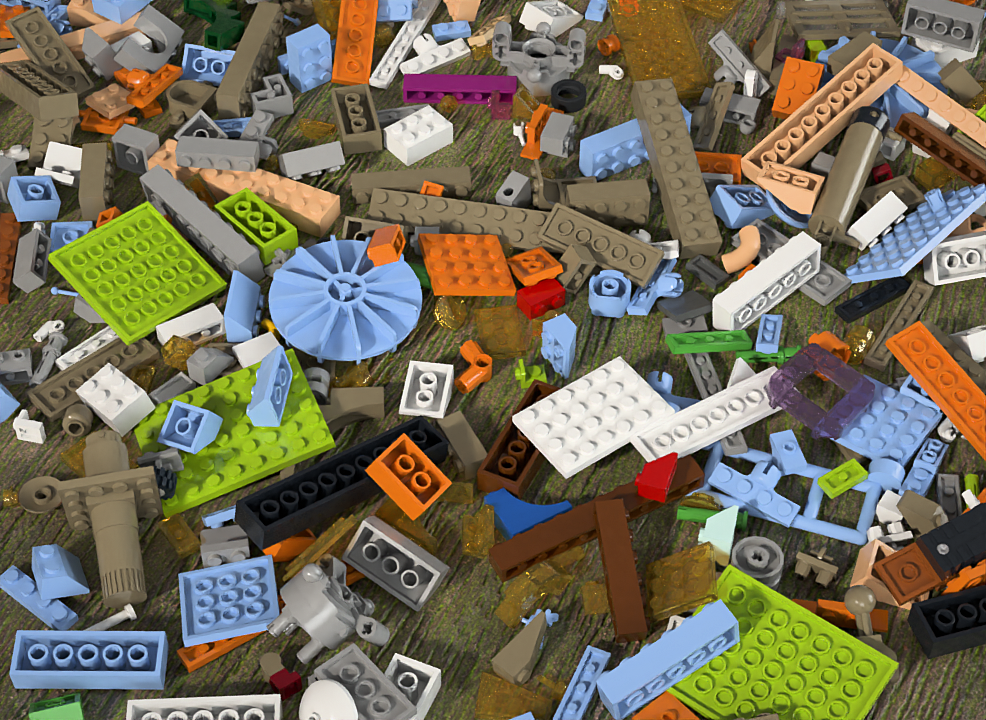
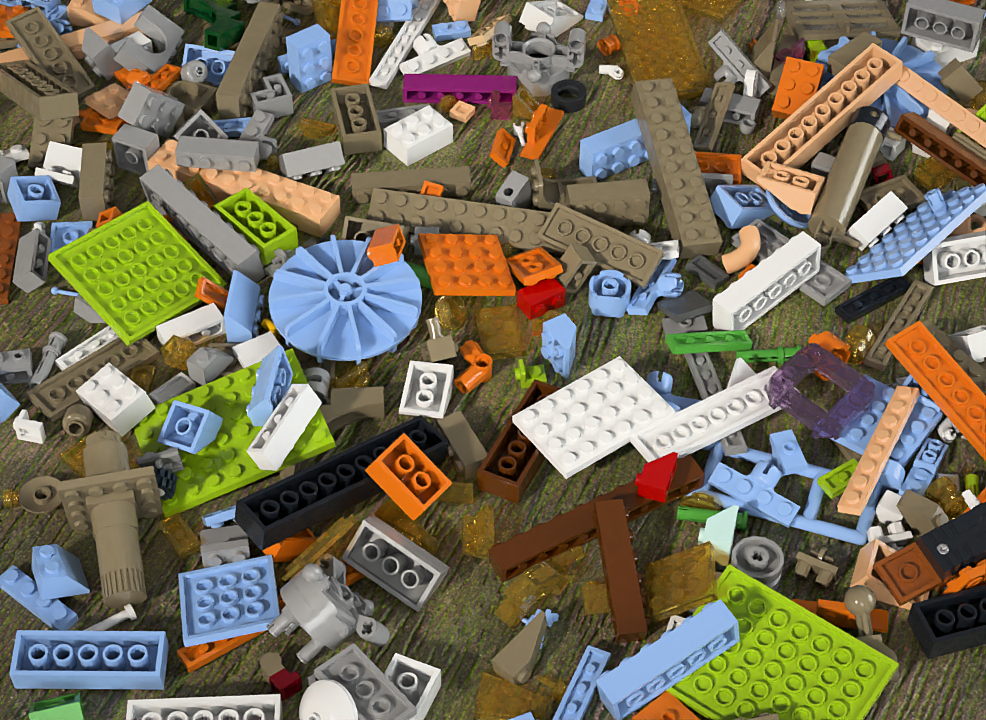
white arm [33,320,65,342] -> none
blue arch [484,488,572,541] -> none
light grey brick [540,112,577,158] -> none
light blue plate [756,314,783,354] -> none
none -> light grey brick [117,81,185,138]
none -> light grey head [180,60,208,83]
none -> orange plate [195,277,229,313]
none -> white brick [246,384,322,471]
none -> dark tan brick [419,317,458,363]
none -> light nougat plate [449,100,475,123]
none -> orange plate [490,127,516,168]
none -> light nougat plate [837,385,920,516]
none -> clear yellow wheel [925,476,968,520]

